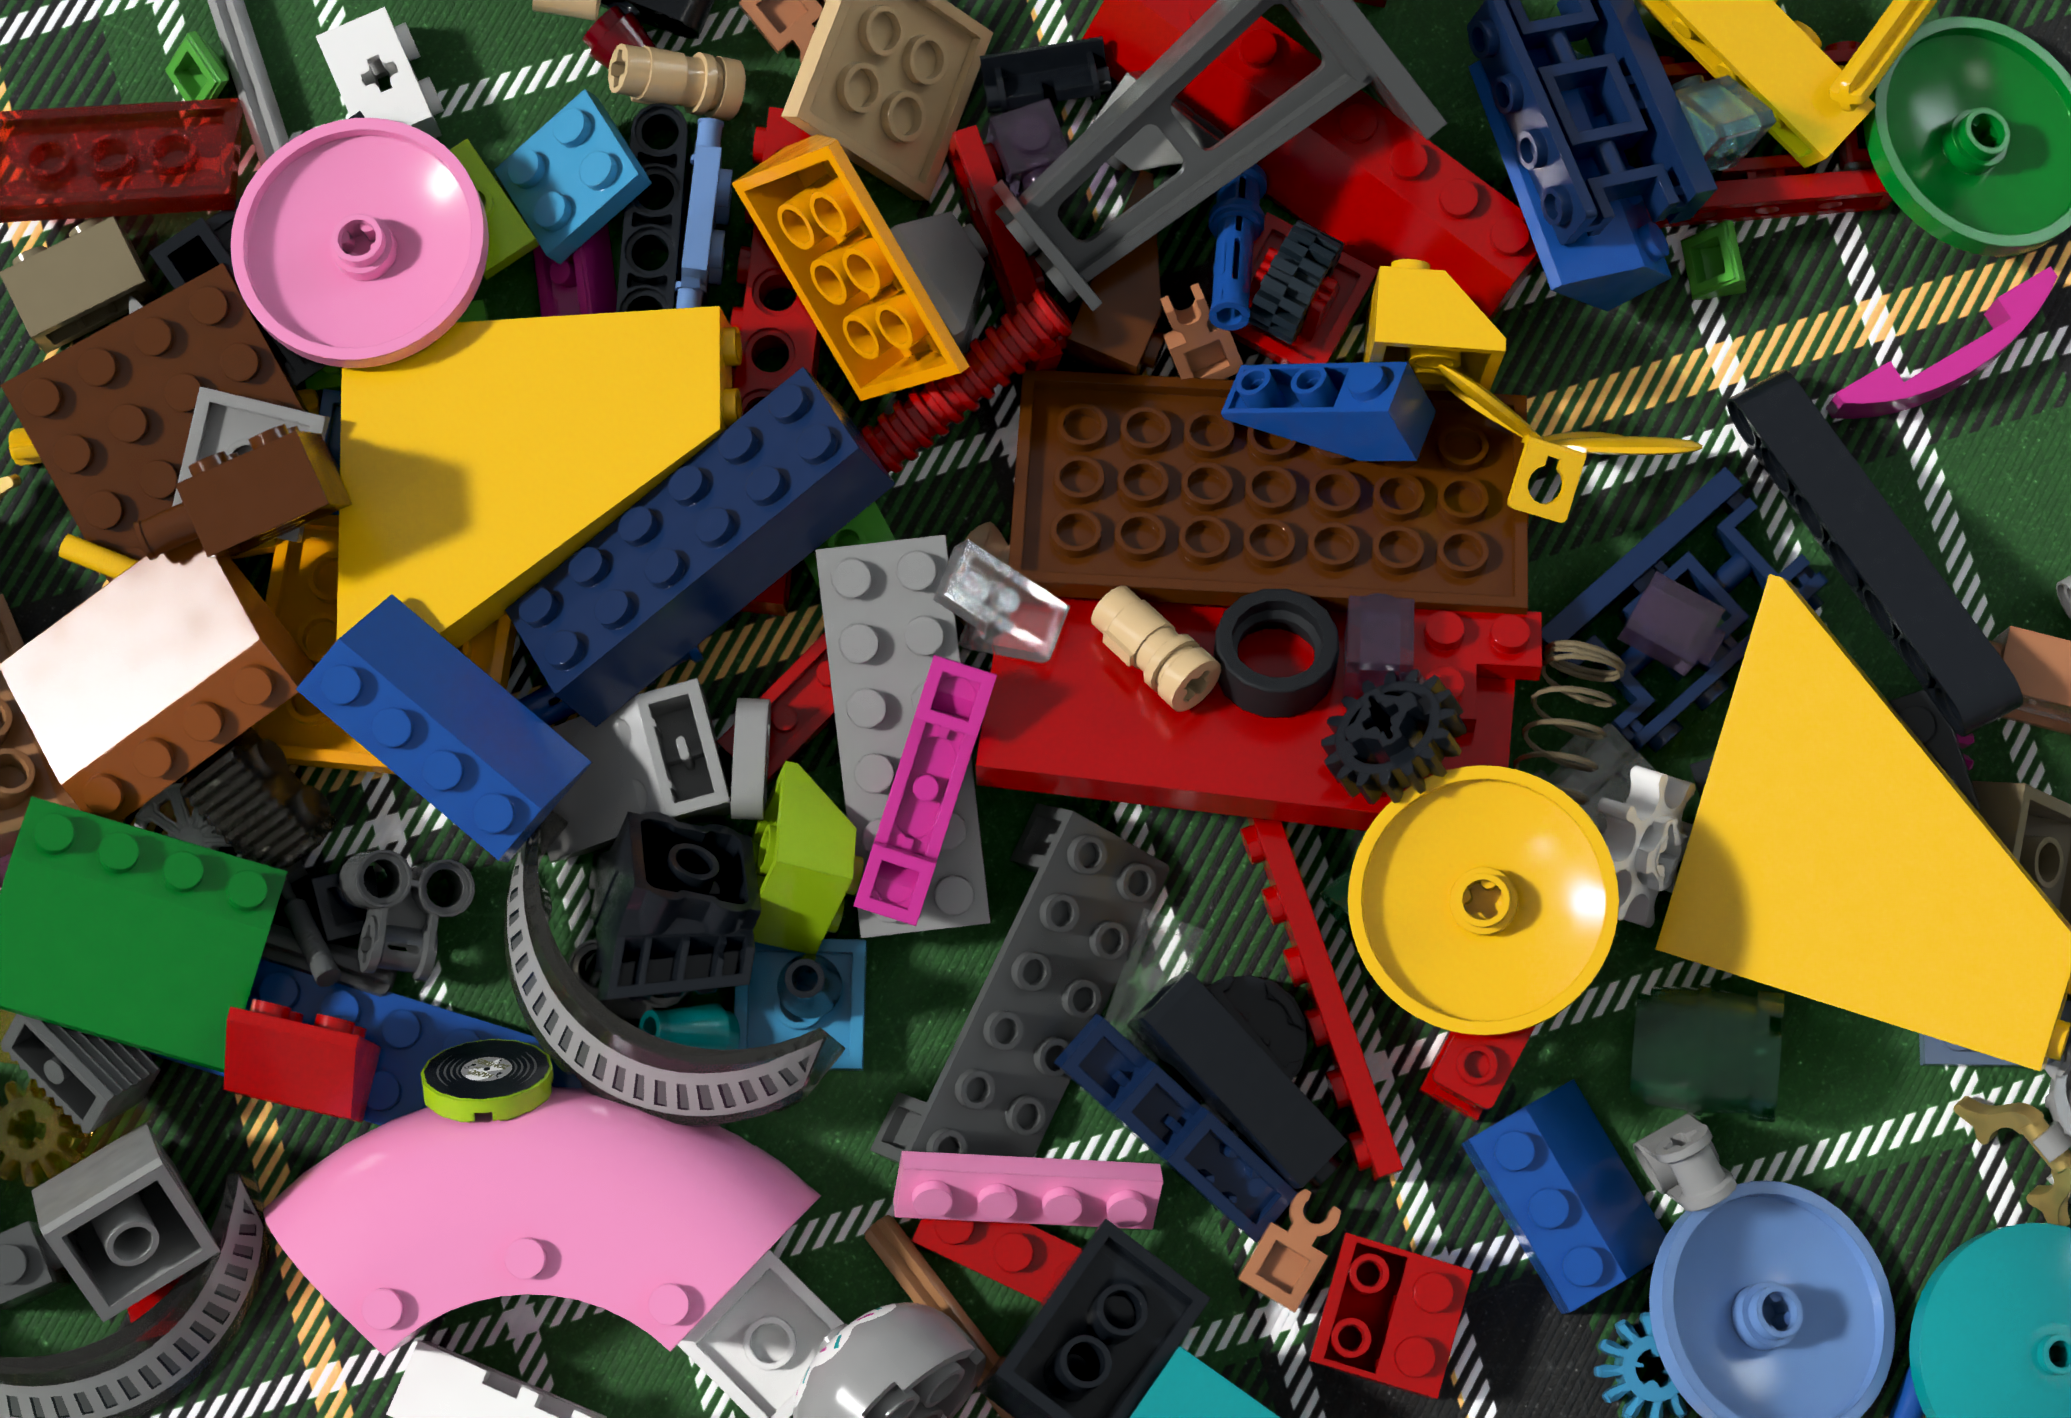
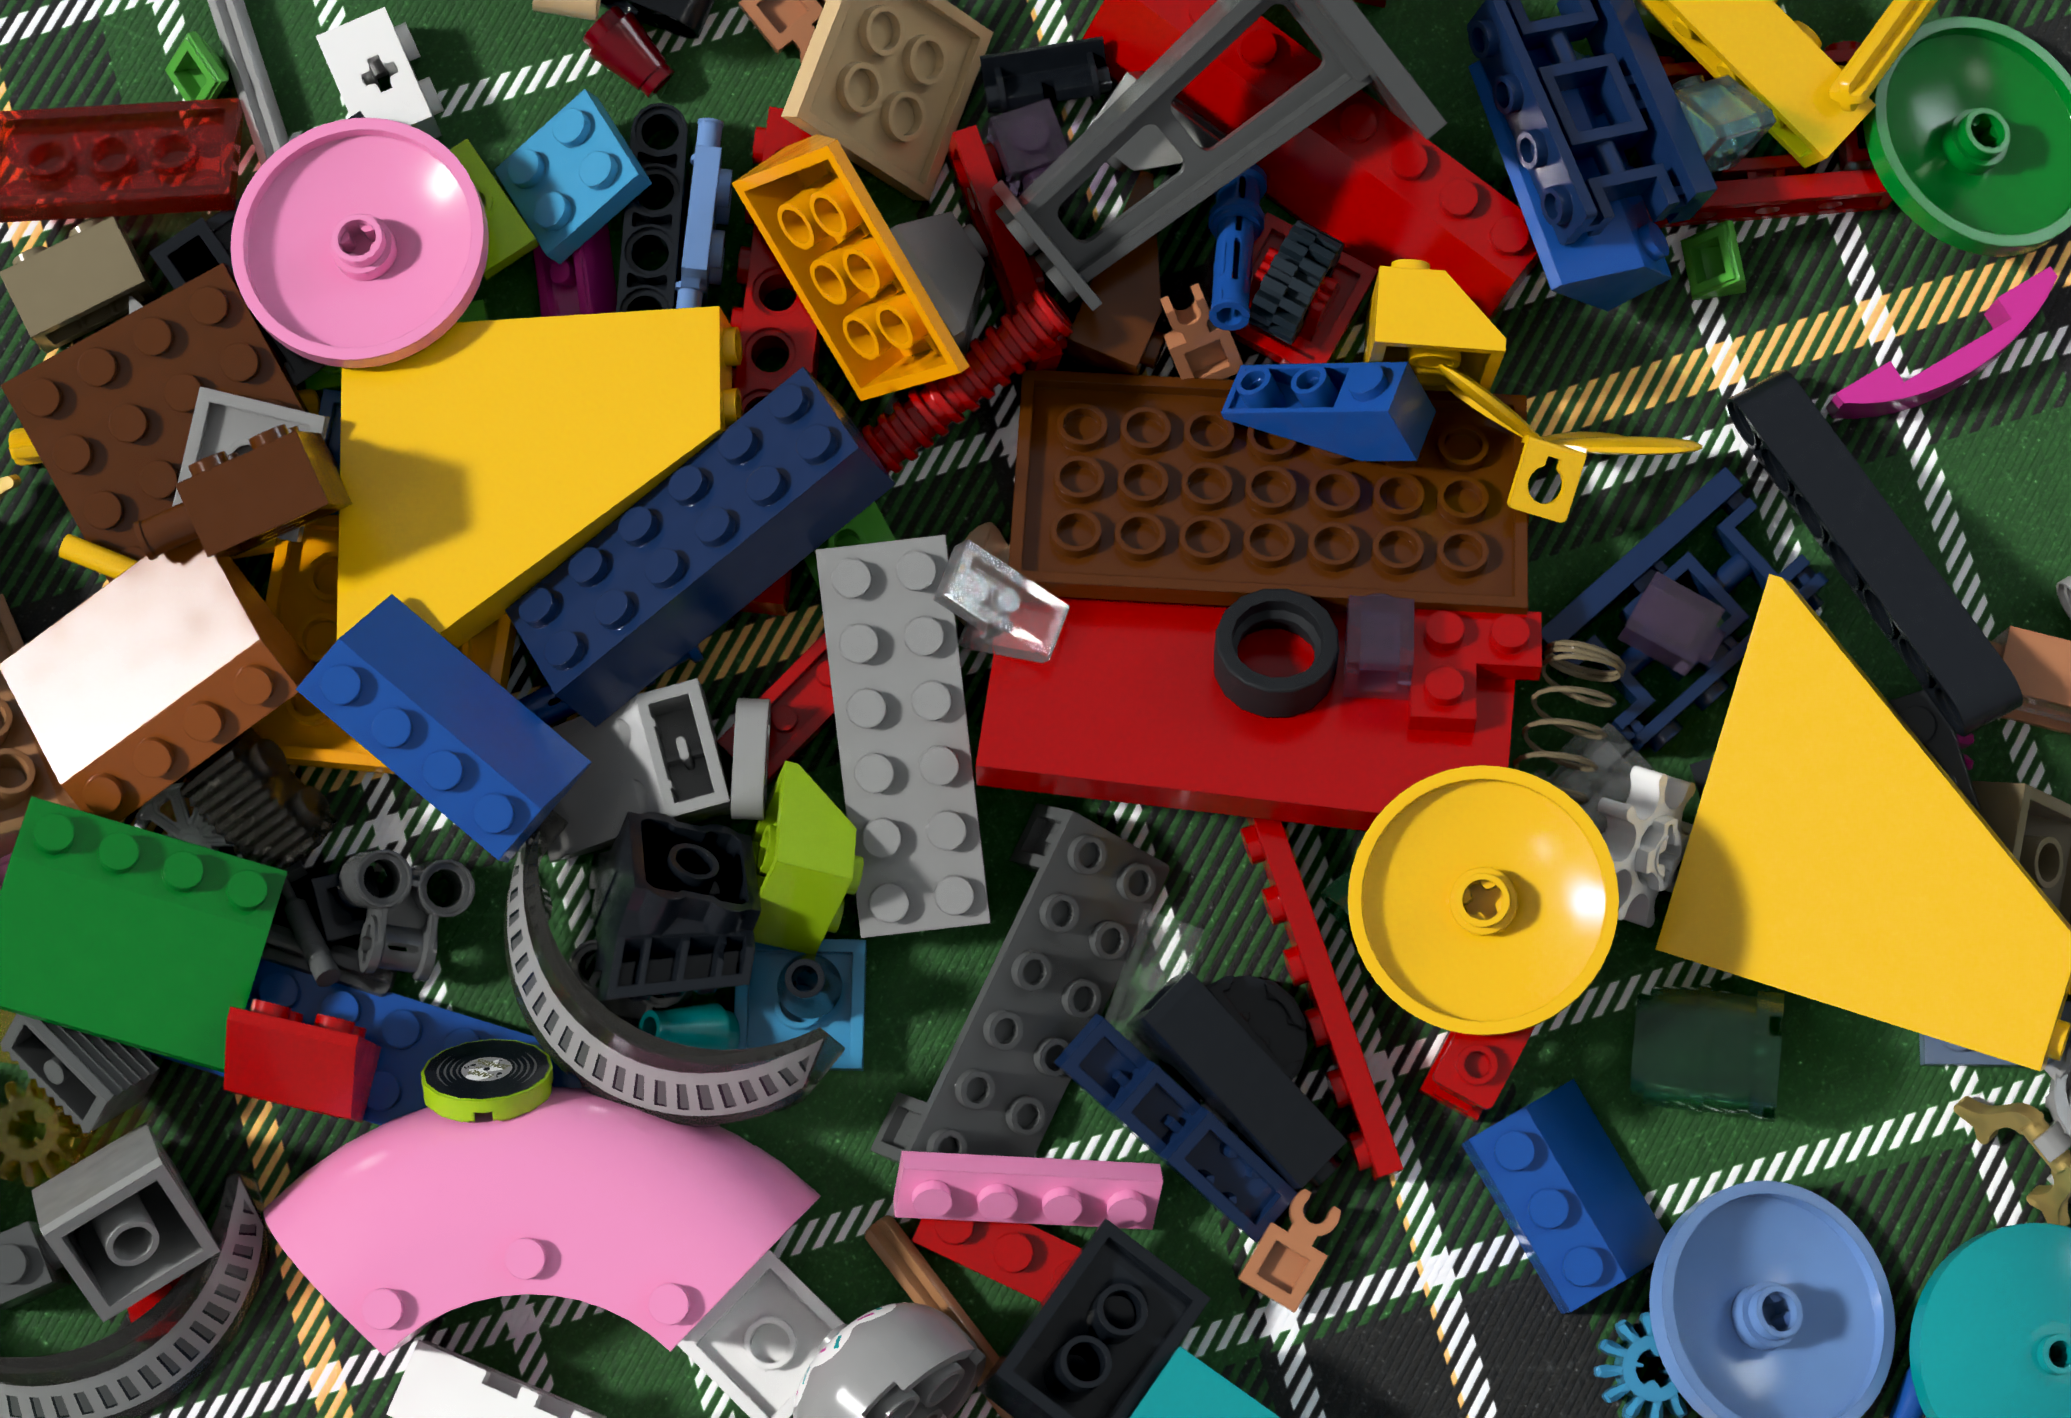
tan axle [608,43,746,121] -> none
dark pink slope [853,654,997,926] -> none
tan axle [1091,586,1221,712] -> none
red slope [1309,1233,1473,1399] -> none
black gear [1321,669,1467,804] -> none
light grey piece [1633,1112,1737,1212] -> none

